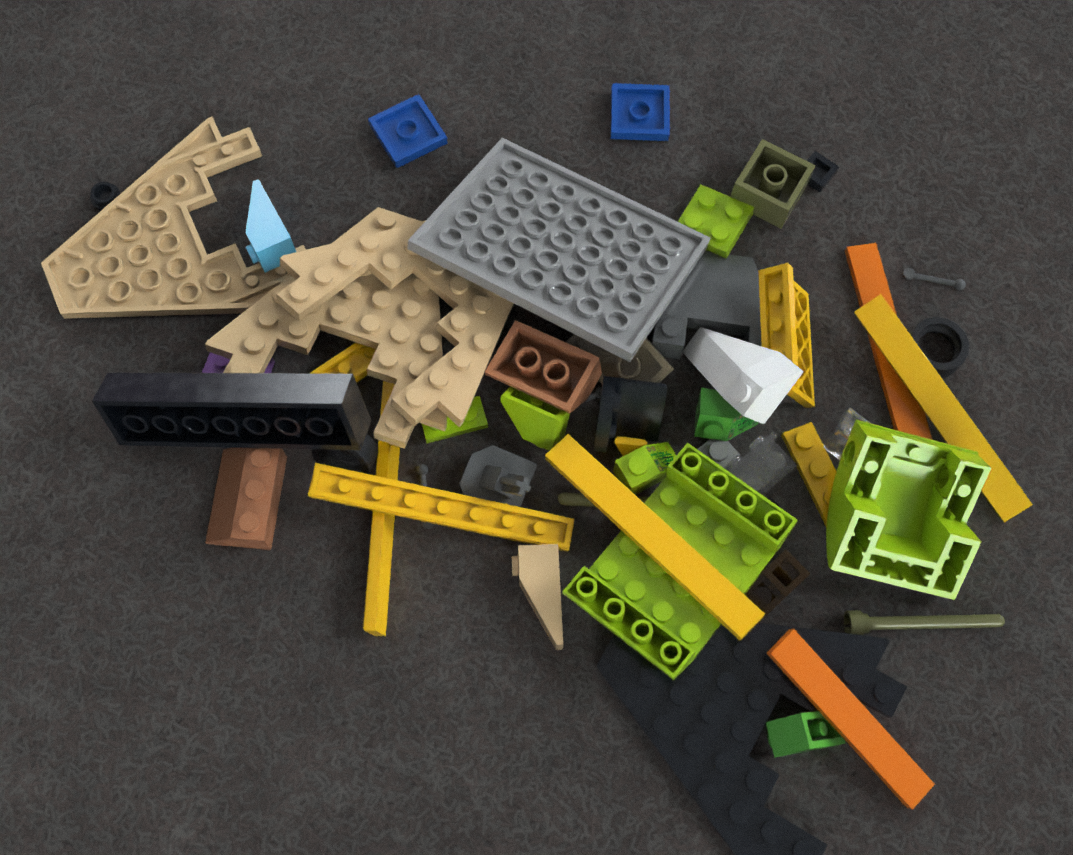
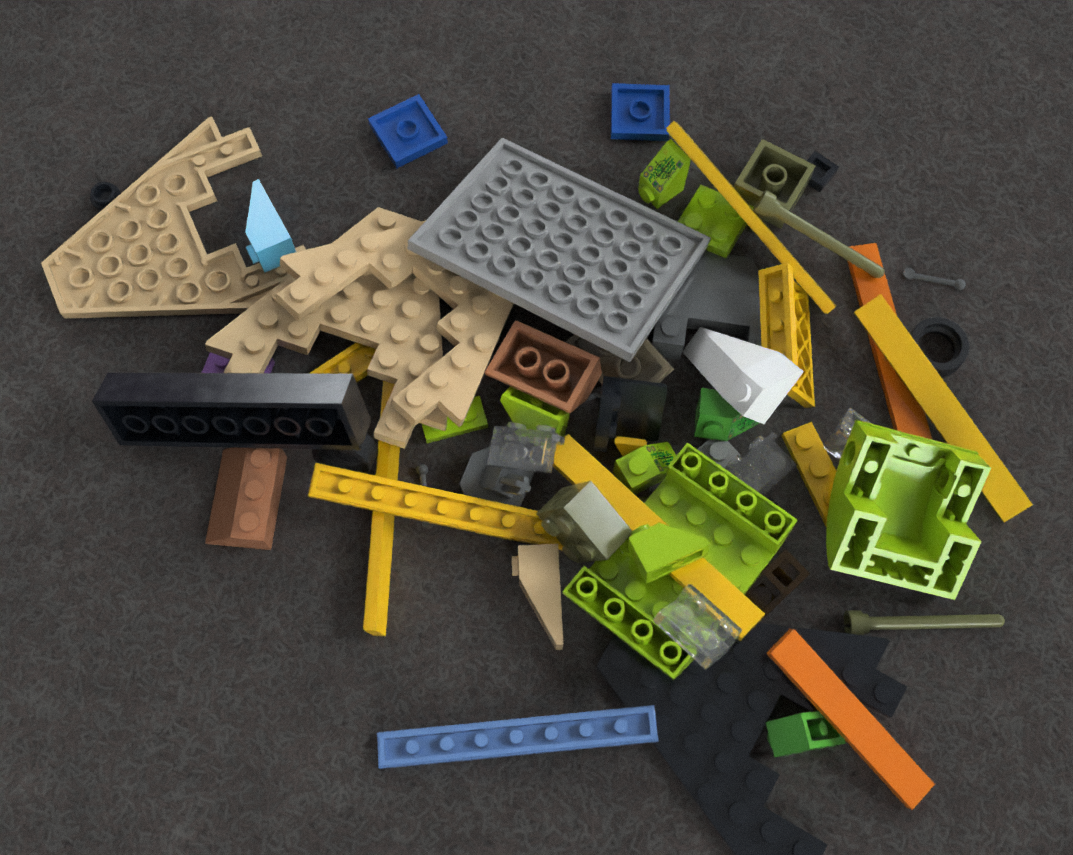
none -> medium blue tile [377,705,658,769]
none -> clear bracket [487,422,565,473]
none -> olive brick [536,481,632,563]
none -> lime slope [627,523,710,584]
none -> lime slope [638,139,691,209]
none -> clear bracket [653,584,742,670]
none -> yellow tile [666,121,836,314]
none -> olive piece [753,190,885,278]

